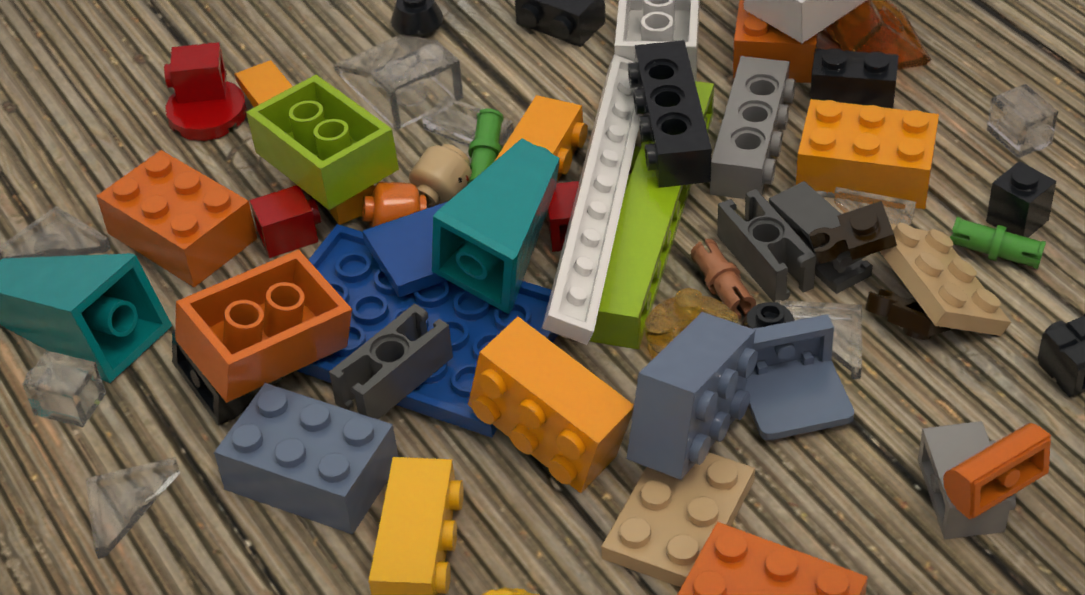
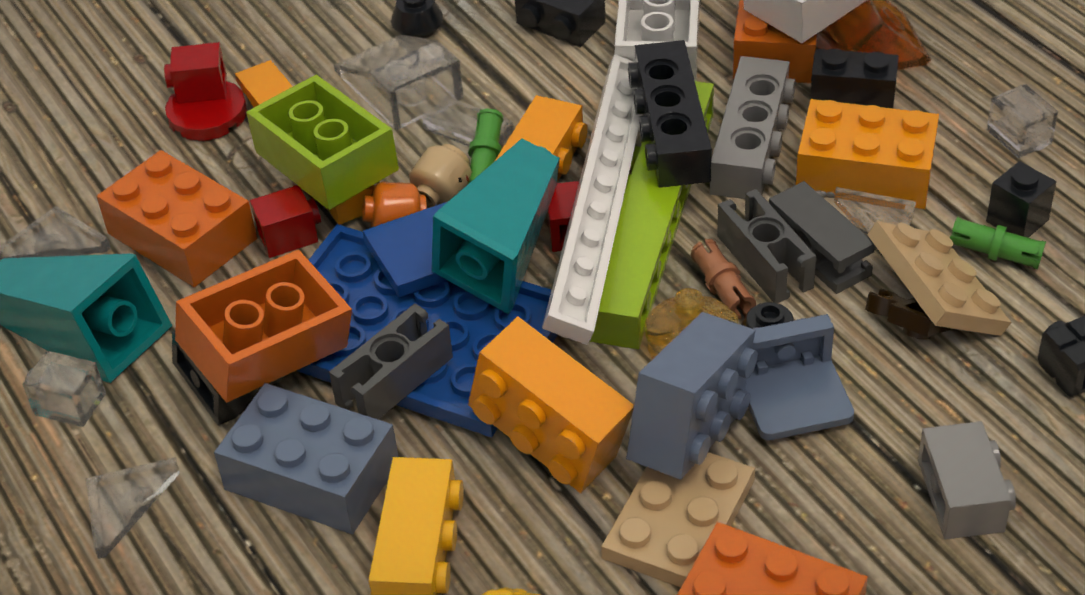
clear tile [775,300,862,379] -> none
dark brown plate [809,201,897,263] -> none
orange brick [943,423,1051,520] -> none

